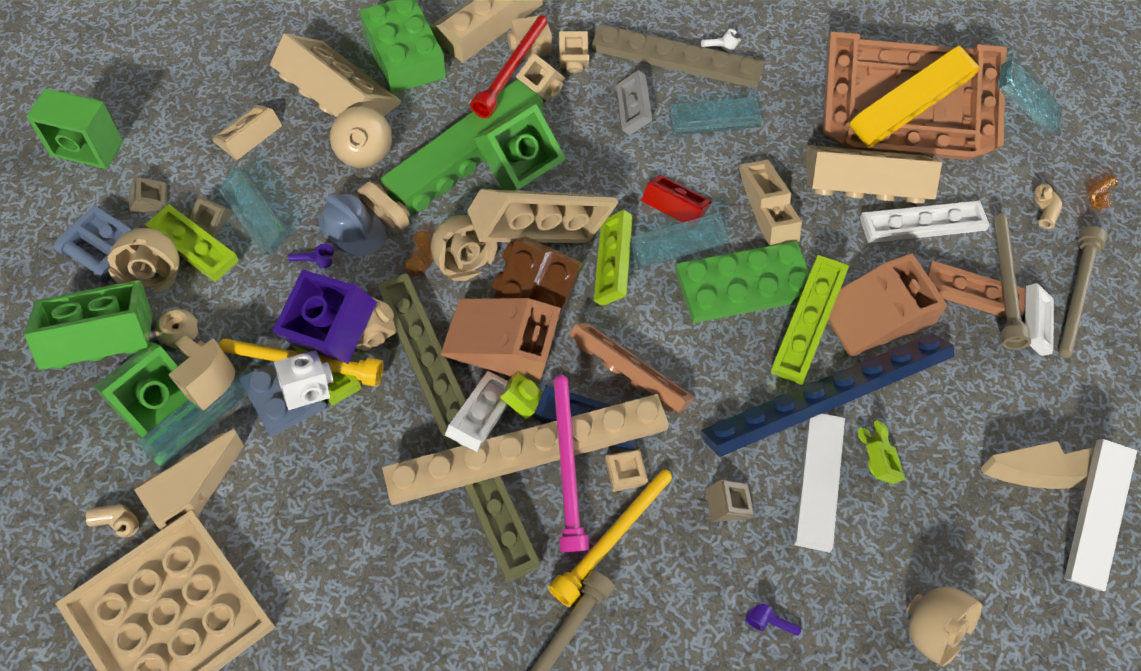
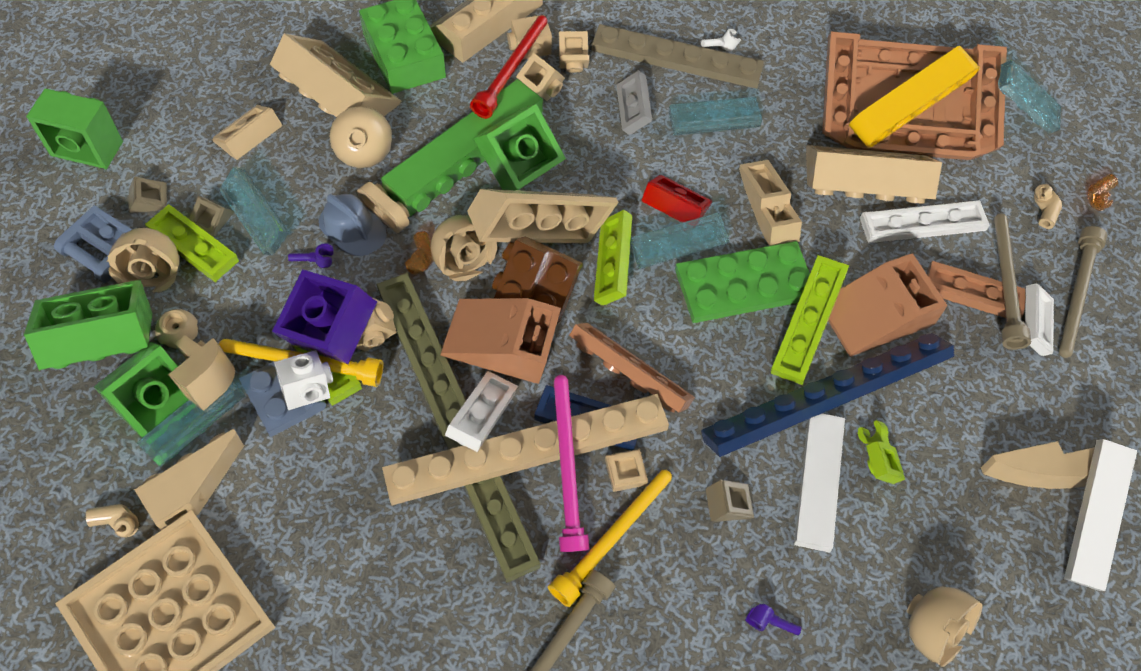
lime plate [500,371,543,419] -> none

